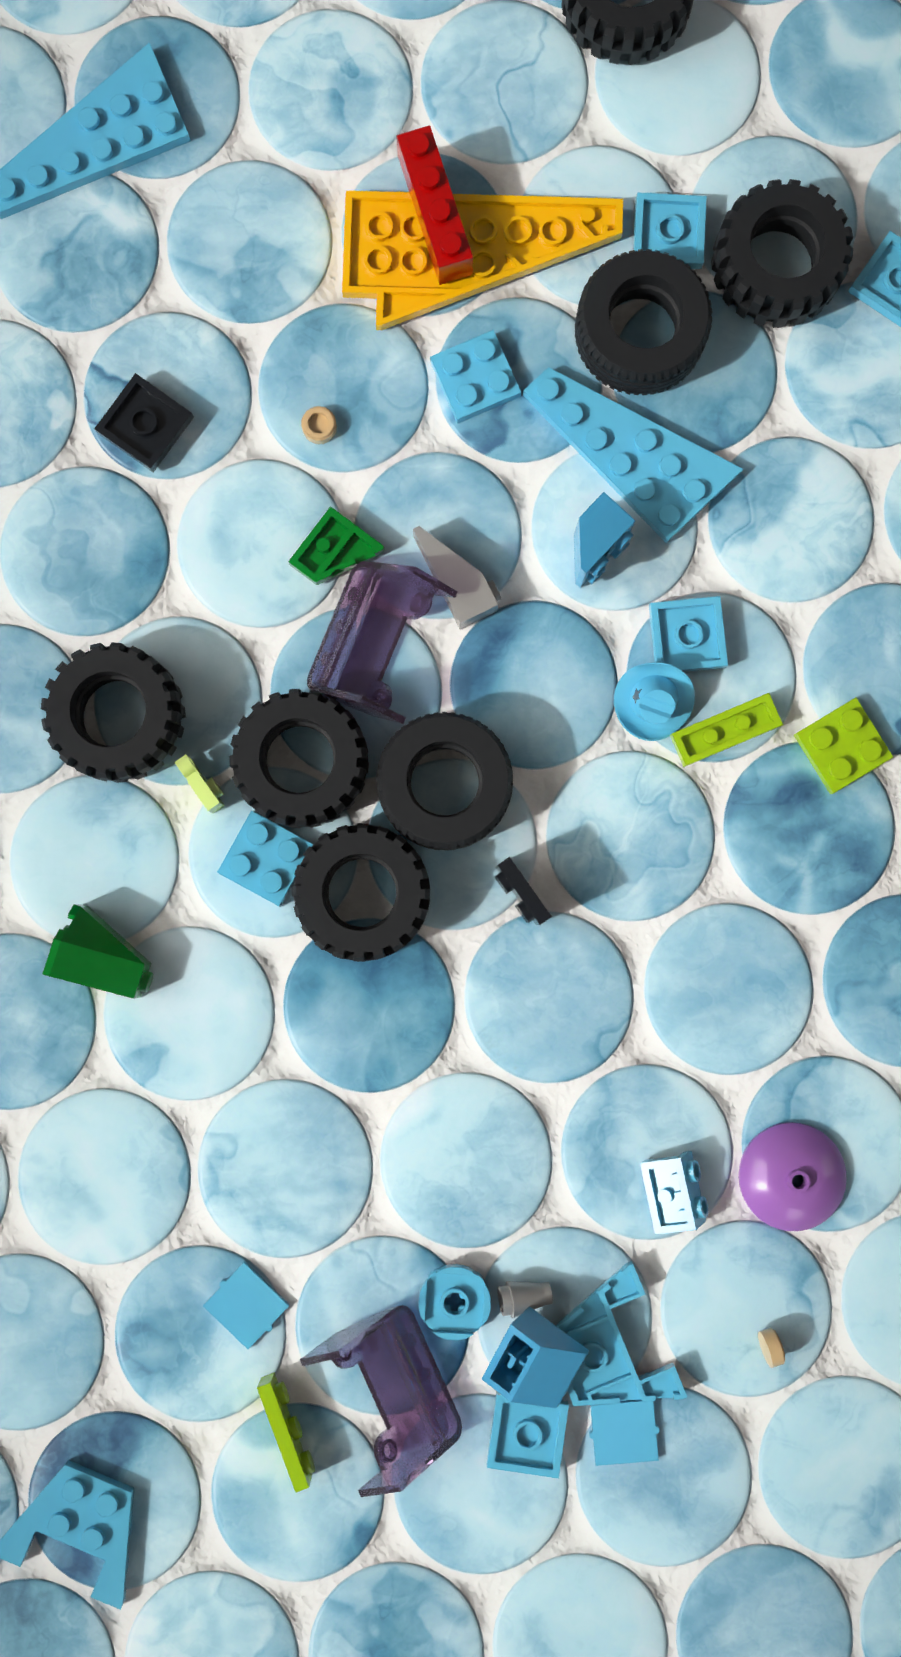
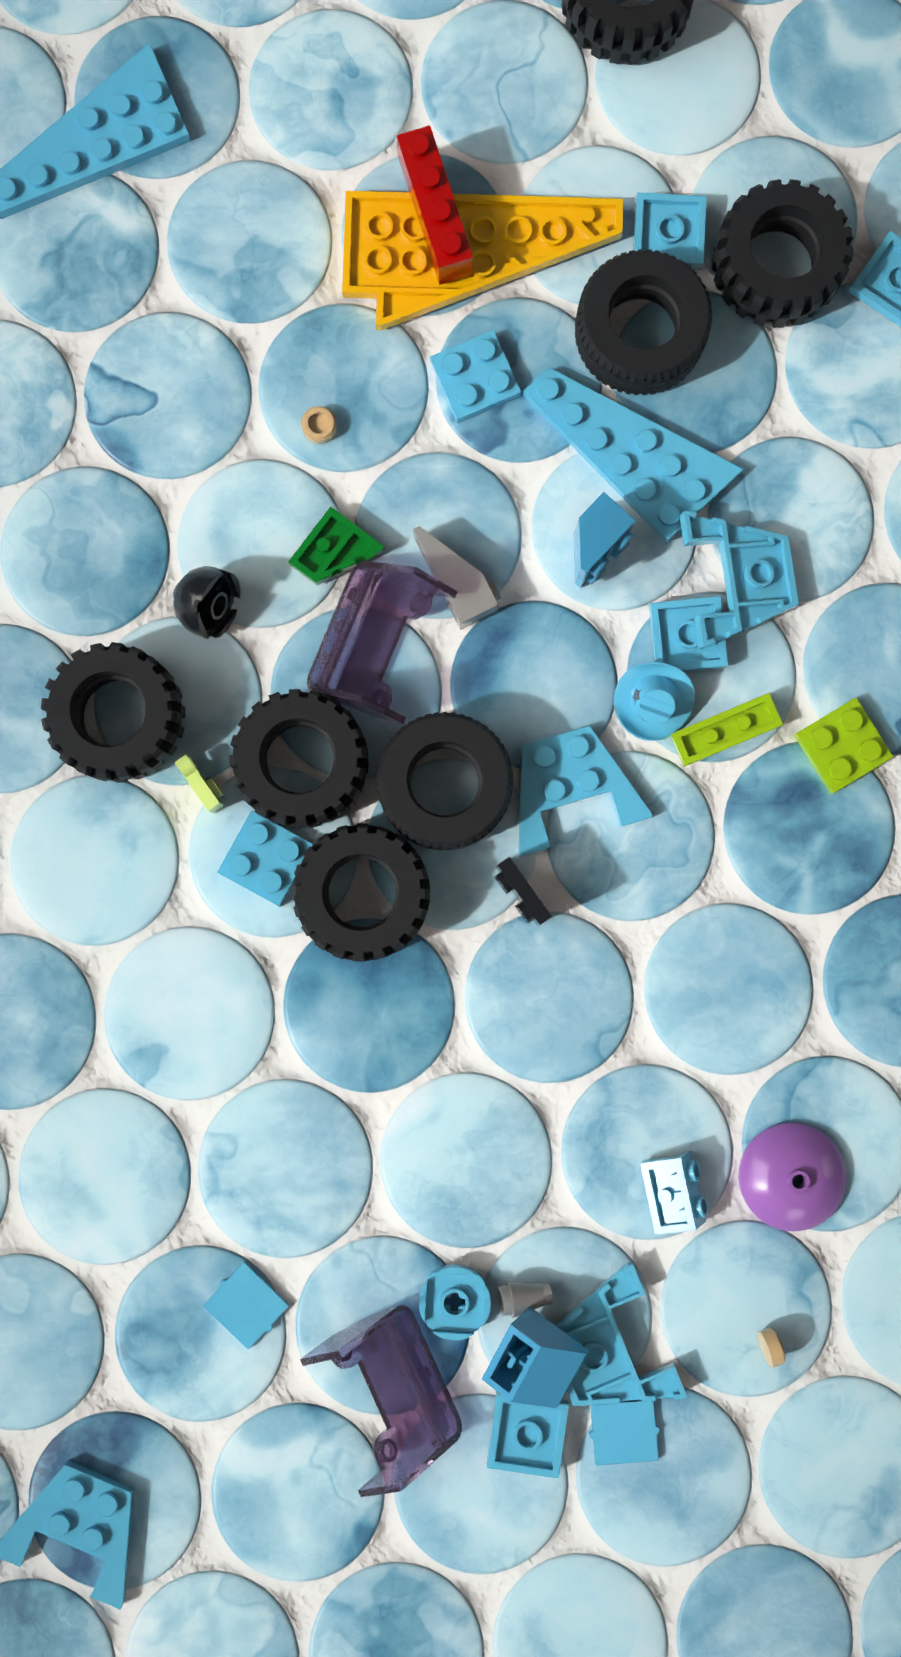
green slope [42,904,153,999] -> none
black plate [94,373,194,473] -> none
lime plate [257,1372,315,1493] -> none
none -> black cylinder [173,566,241,639]
none -> medium azure wing [518,726,652,857]
none -> medium azure wing [680,511,799,649]

